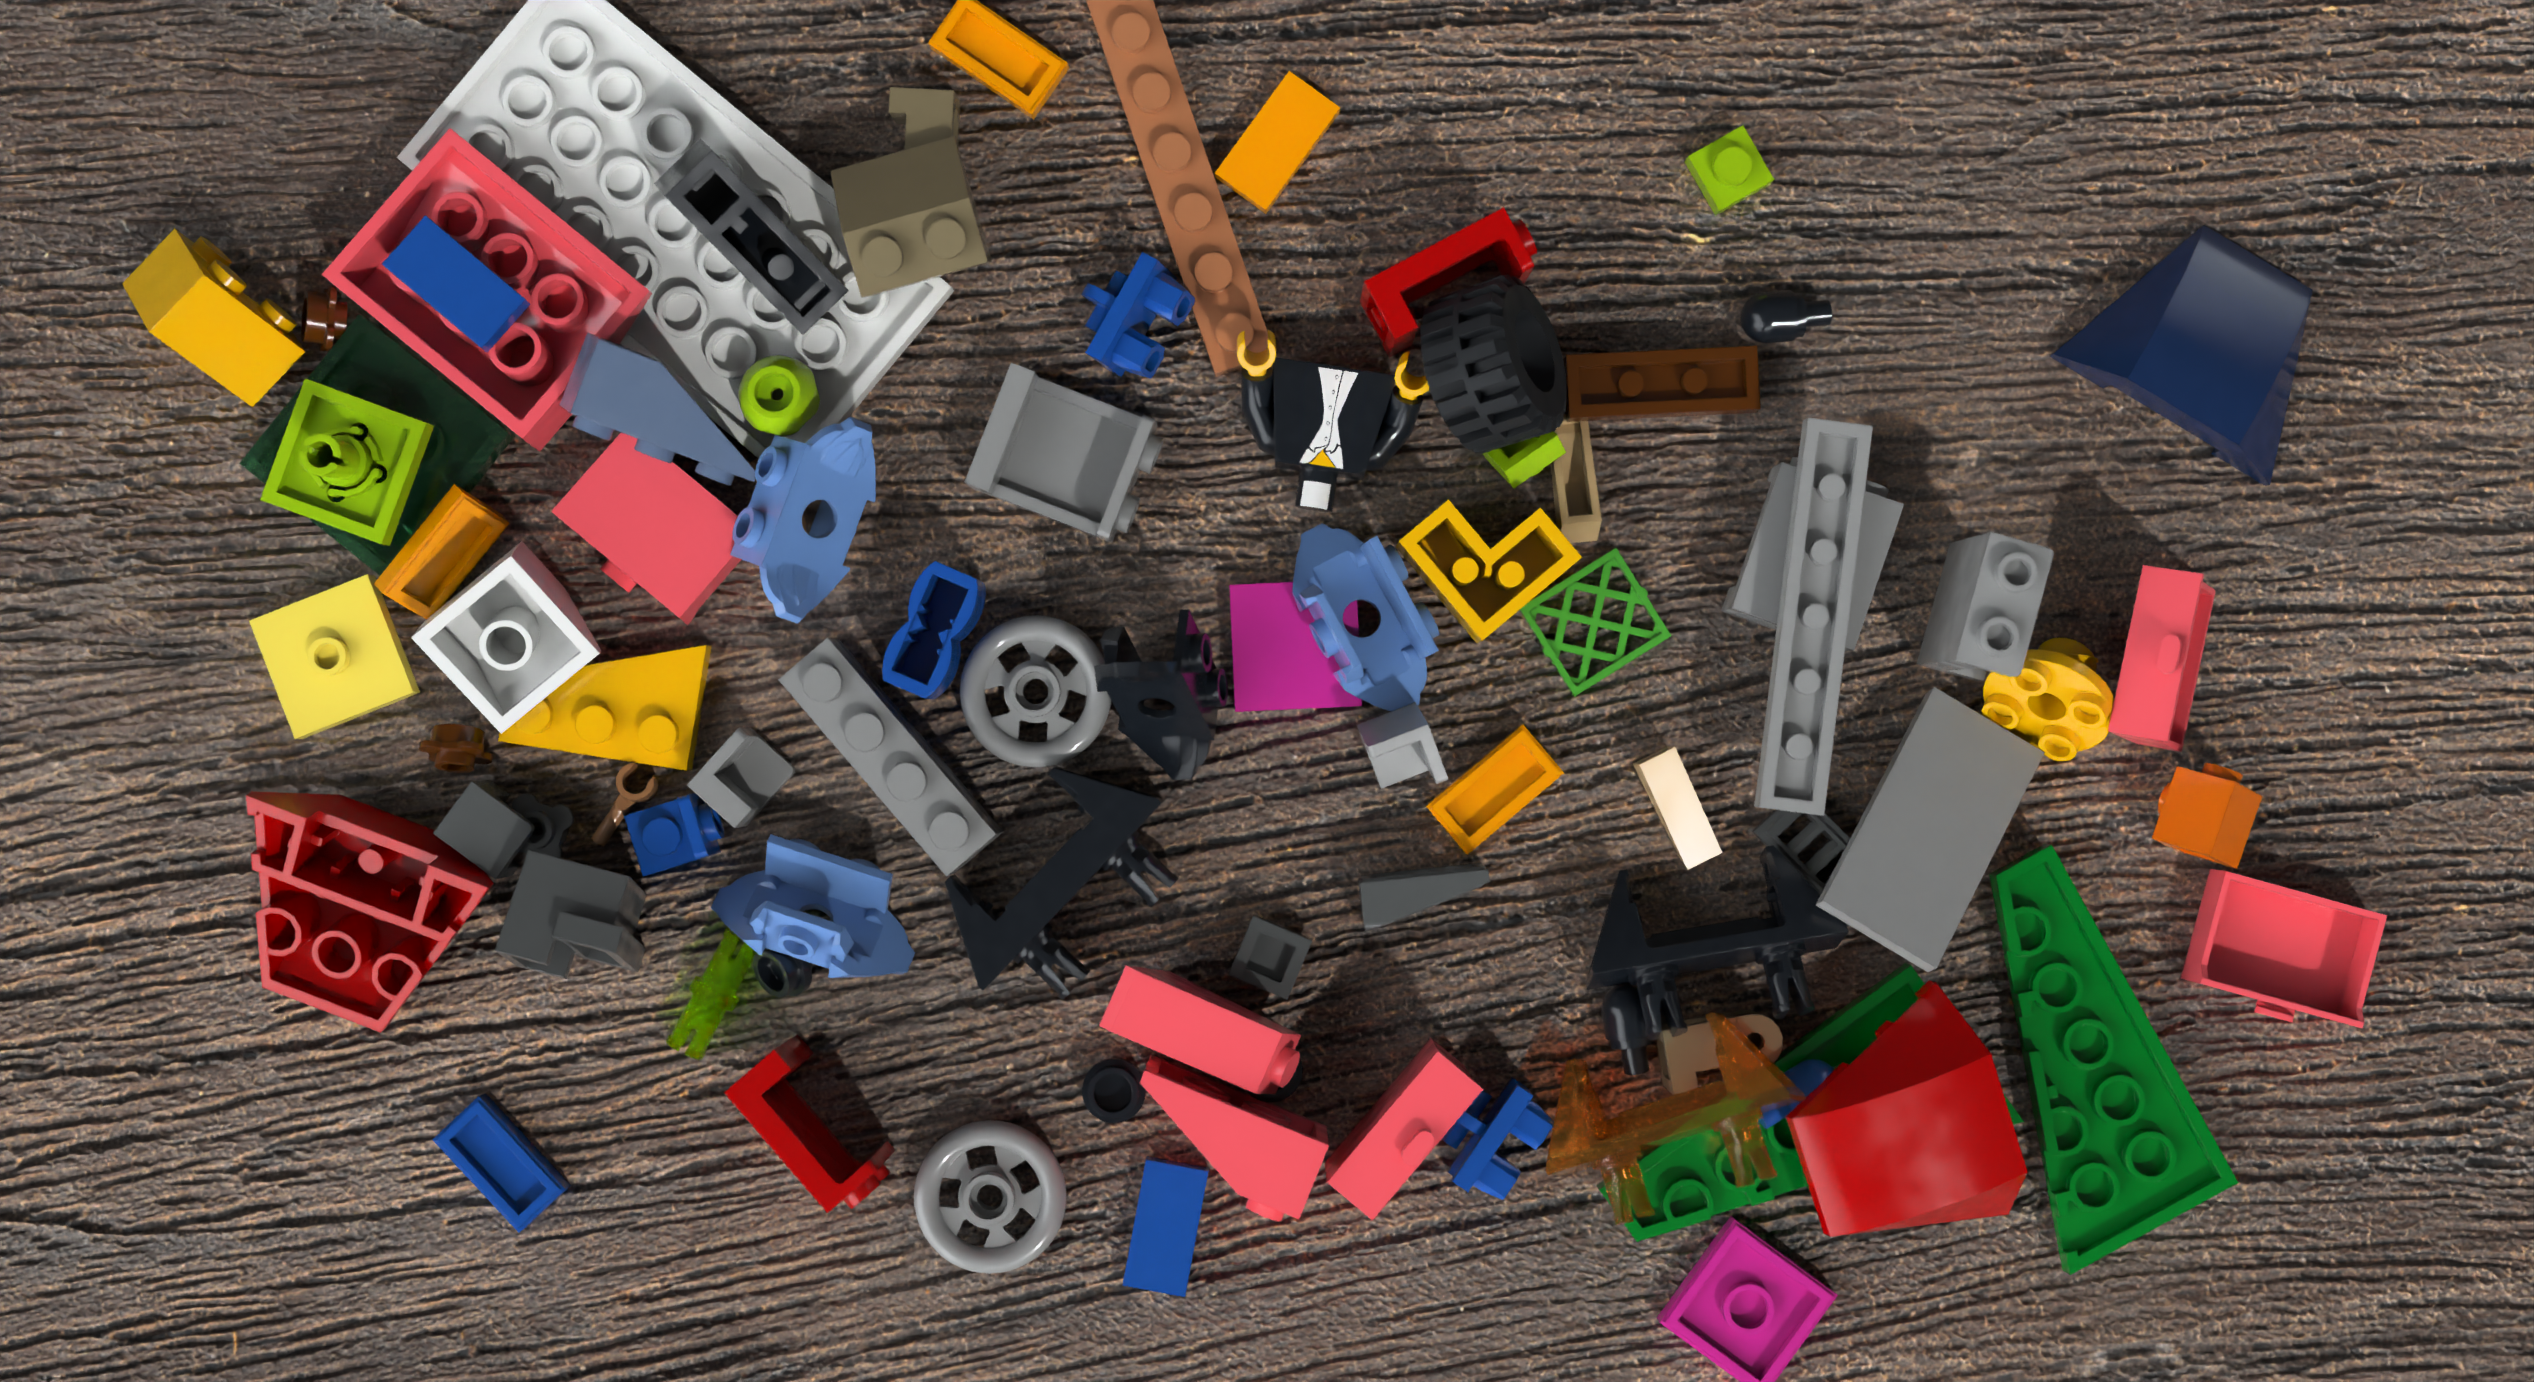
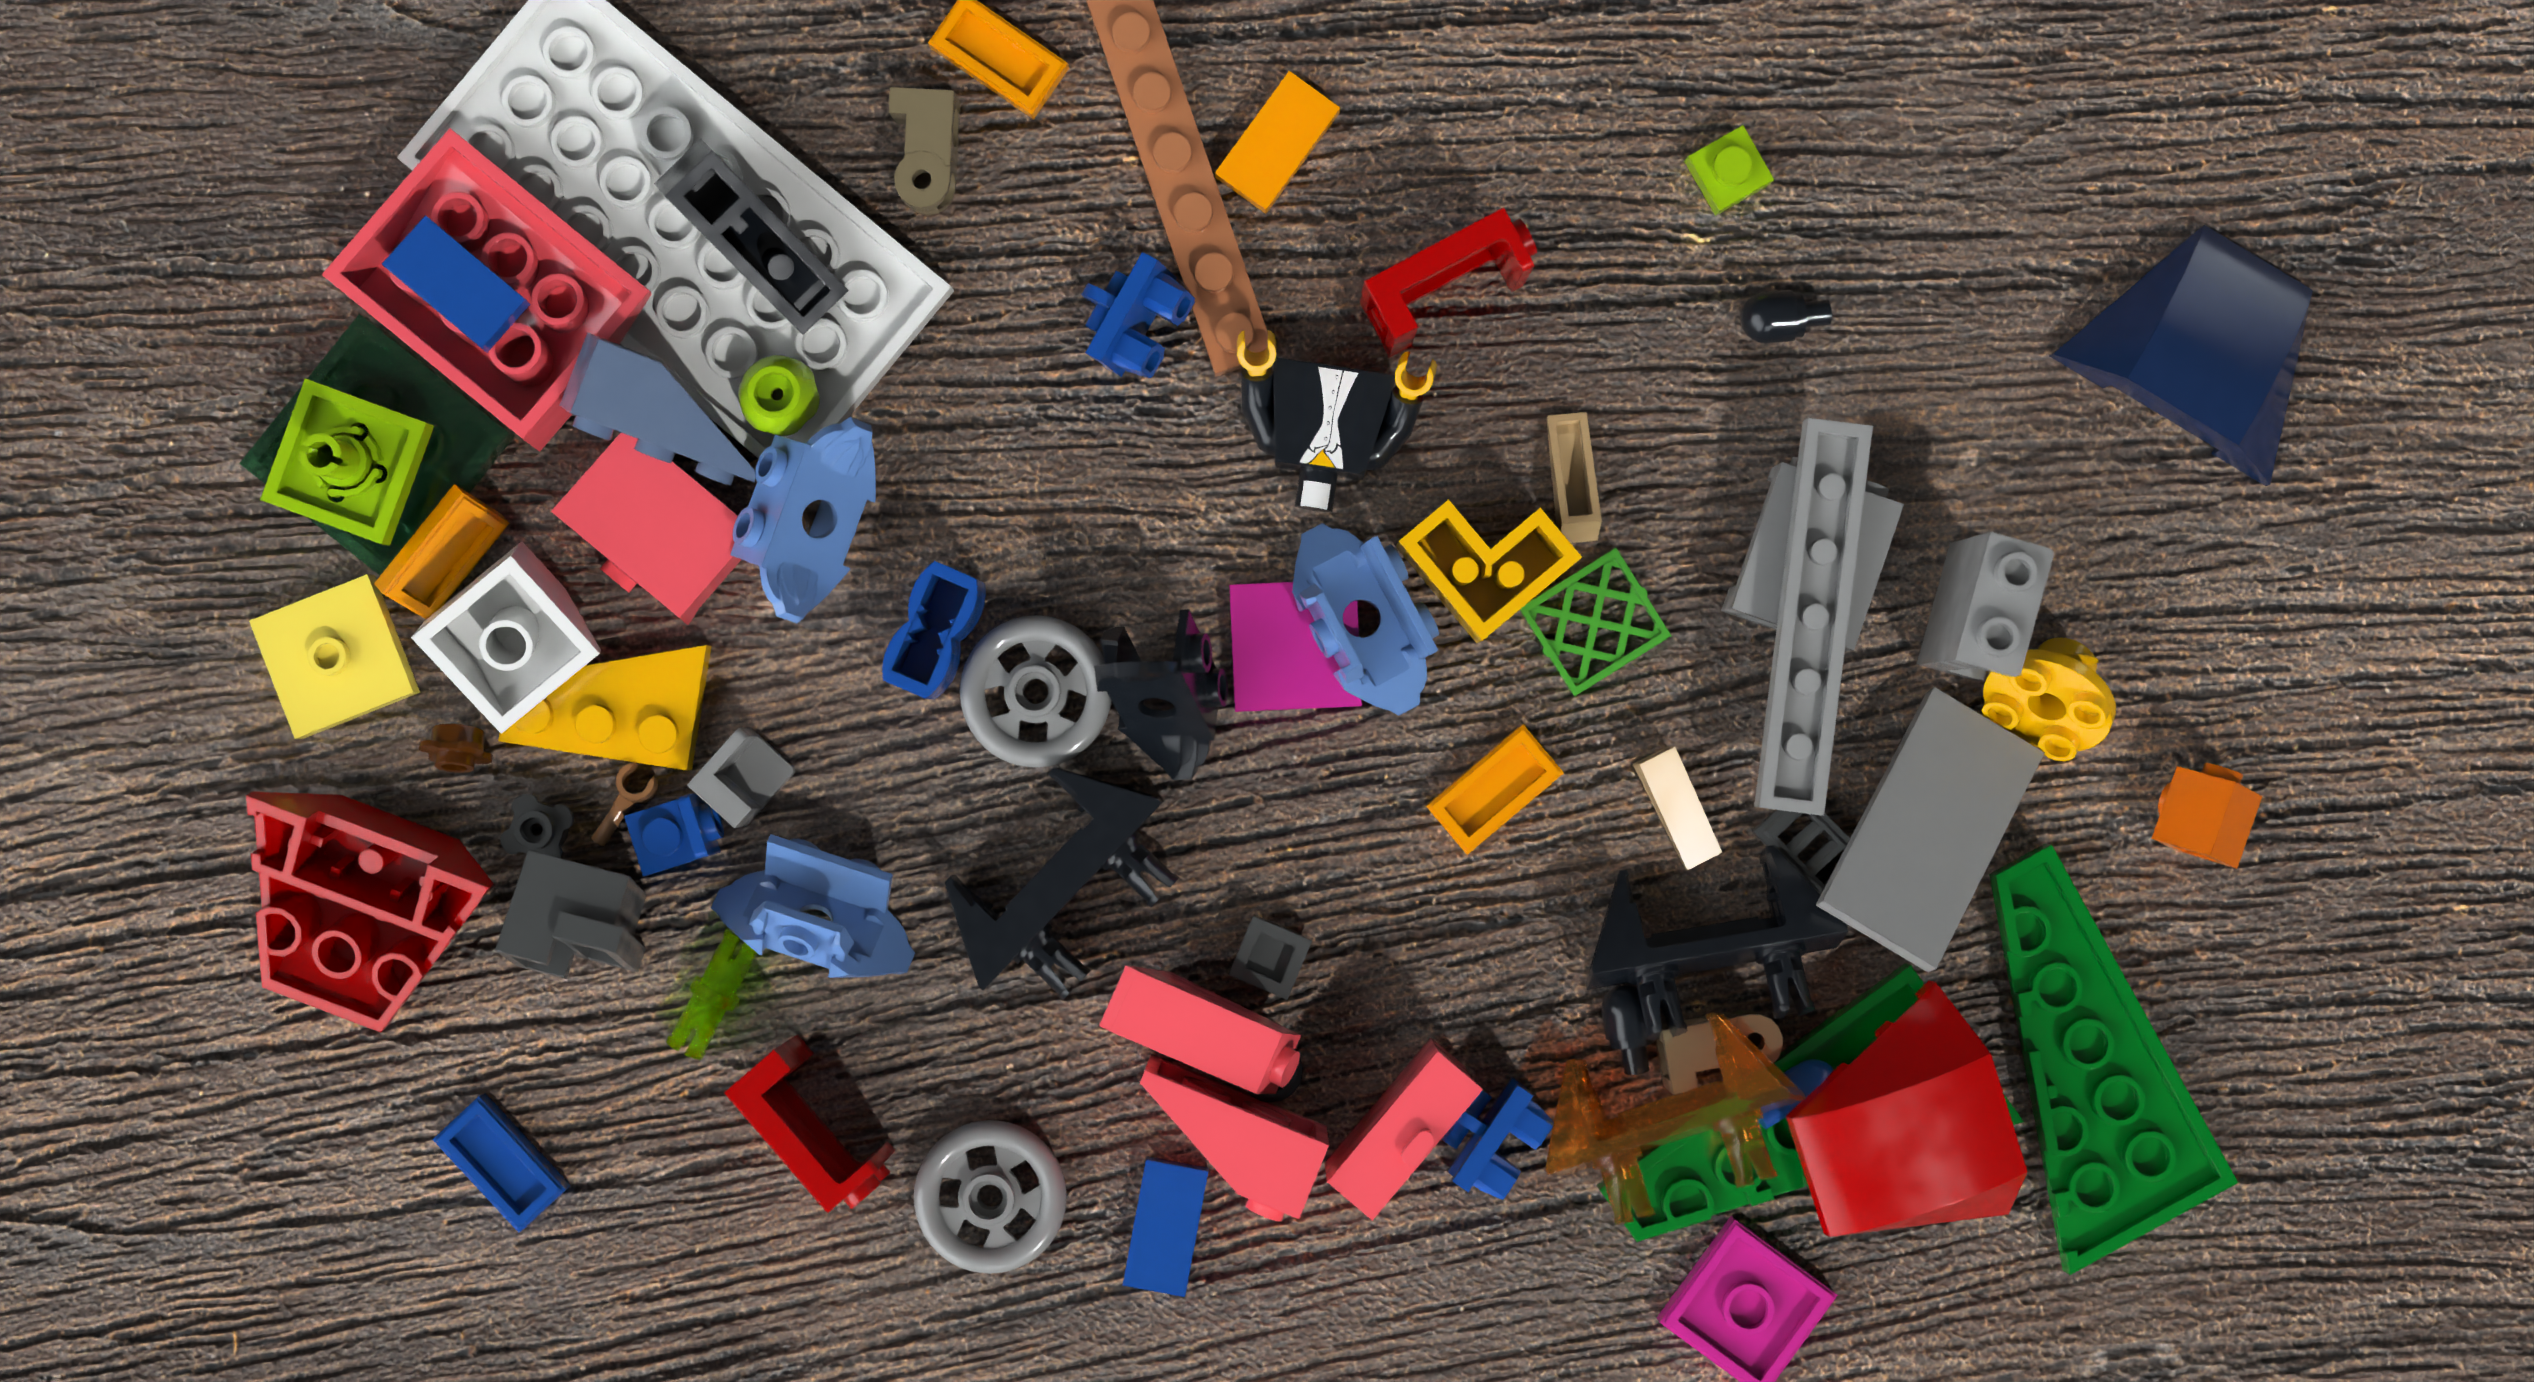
yellow brick [122,228,305,408] -> none
reddish brown plate [301,285,347,352] -> none
dark grey panel [433,780,535,879] -> none
black plate [753,948,812,997] -> none
light grey brick [778,637,1004,877] -> none
dark tan slope [830,136,992,298] -> none
light grey panel [964,363,1164,543] -> none
black plate [1082,1058,1146,1123] -> none
light grey panel [1356,702,1449,789] -> none
dark grey slope [1358,862,1490,931] -> none
black tyre [1420,274,1566,454] -> none
lime plate [1483,431,1566,489] -> none
reddish brown plate [1563,346,1761,422] -> none
coral container [2108,565,2216,752] -> none
coral container [2181,869,2387,1029] -> none

